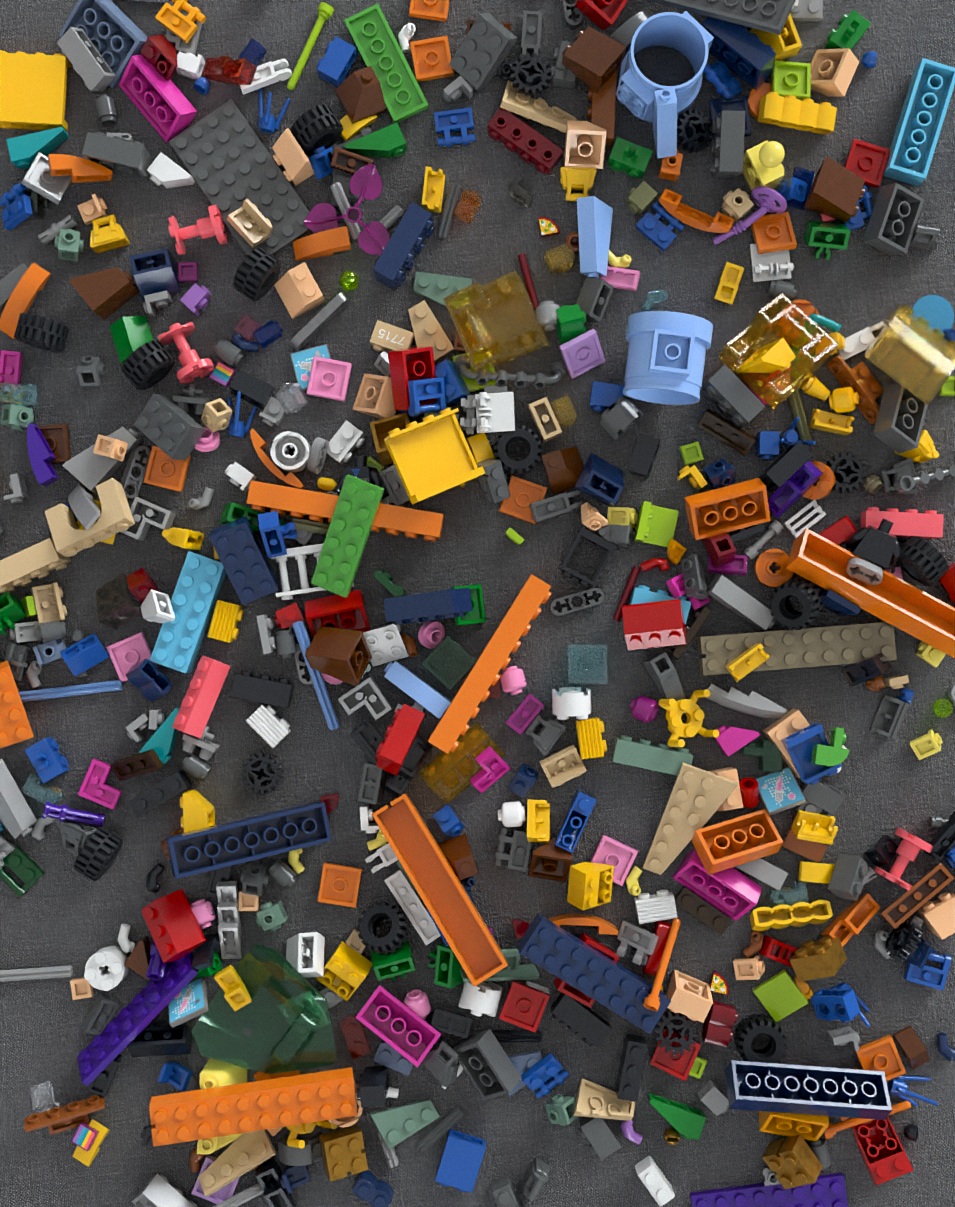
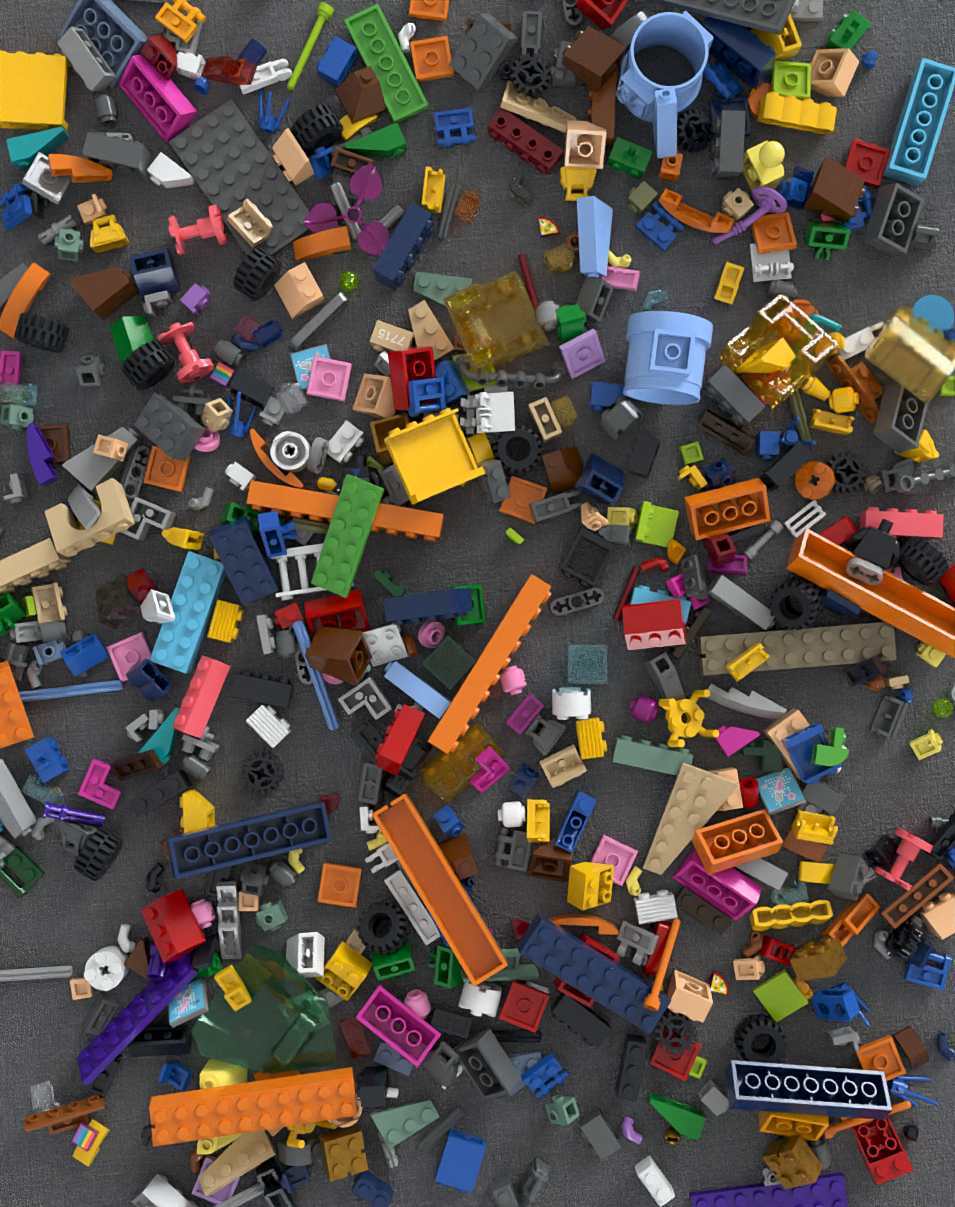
magenta tile [178,262,198,283] -> none
light grey bracket [443,75,473,103] -> none
tan wing [573,1078,635,1121] -> none
dark red brick [702,1001,738,1048] -> none
orange plate [754,549,793,587] -> none
dark purple slope [768,460,823,518] -> none

